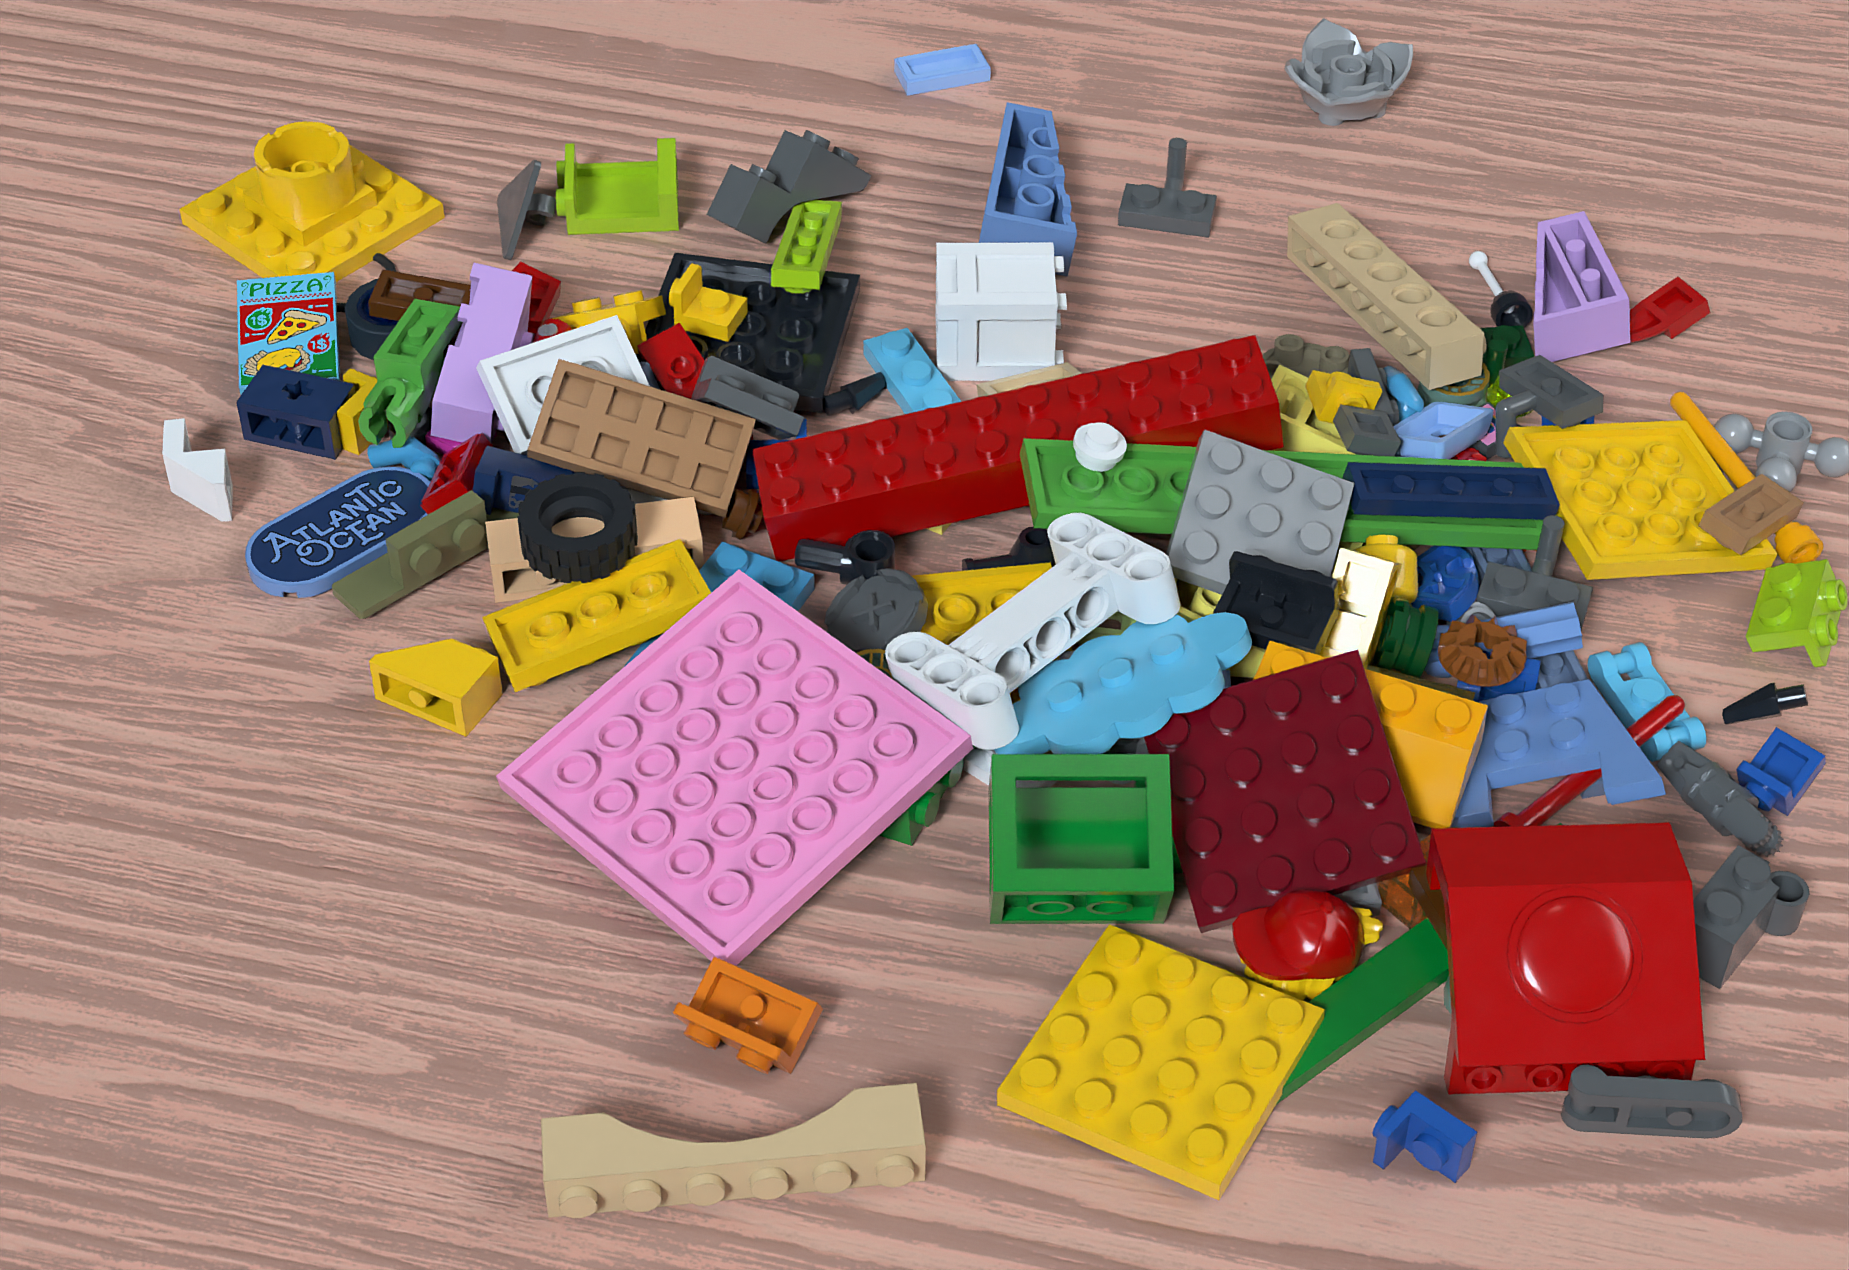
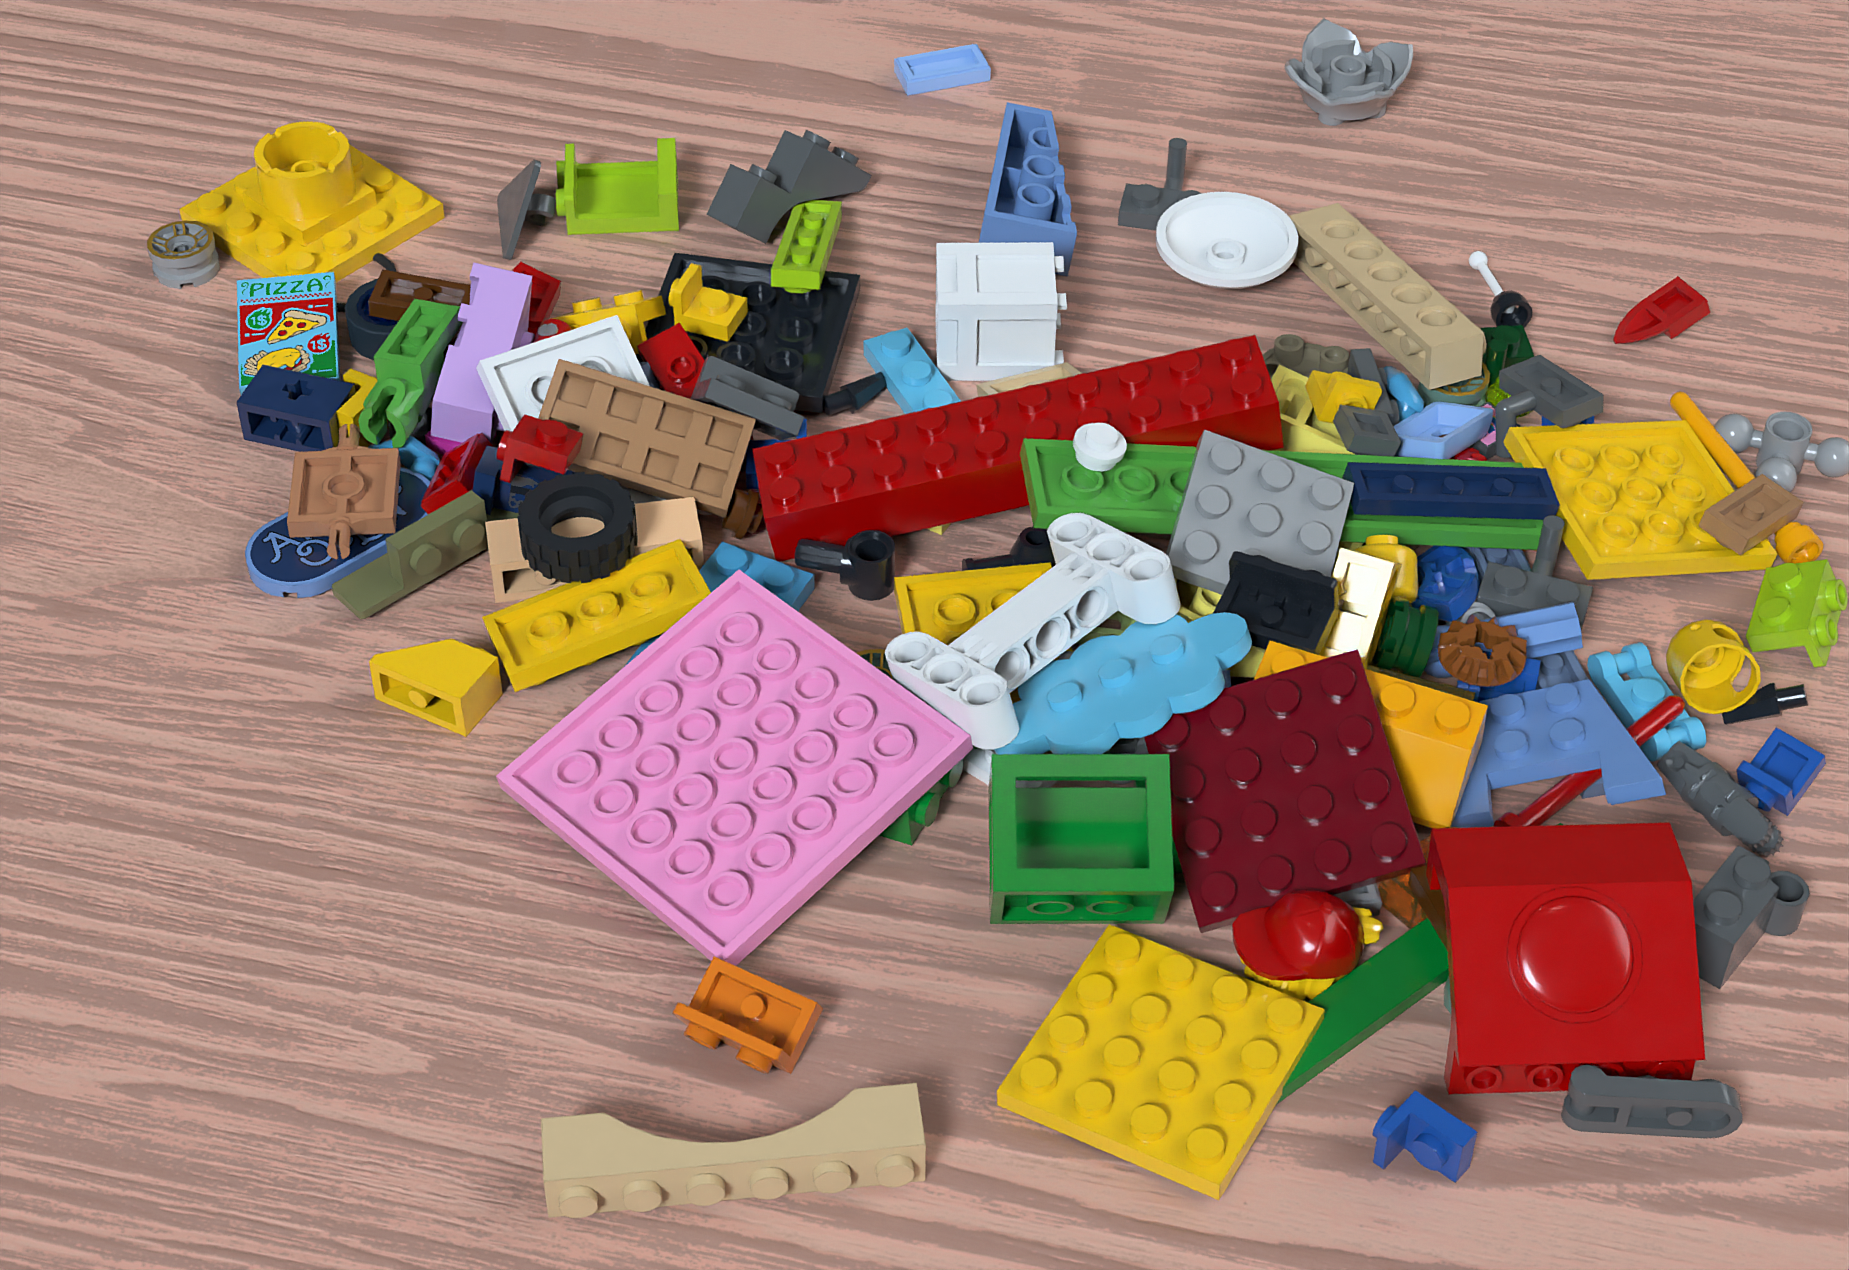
white slope [162,418,233,522] -> none
dark grey tile [824,568,928,653] -> none
lavender wedge [1533,211,1630,362] -> none
none -> light grey wheel [147,220,220,289]
none -> nougat plate [287,424,401,559]
none -> red bracket [497,414,584,483]
none -> white dish [1156,192,1298,289]
none -> yellow helmet [1666,619,1761,714]

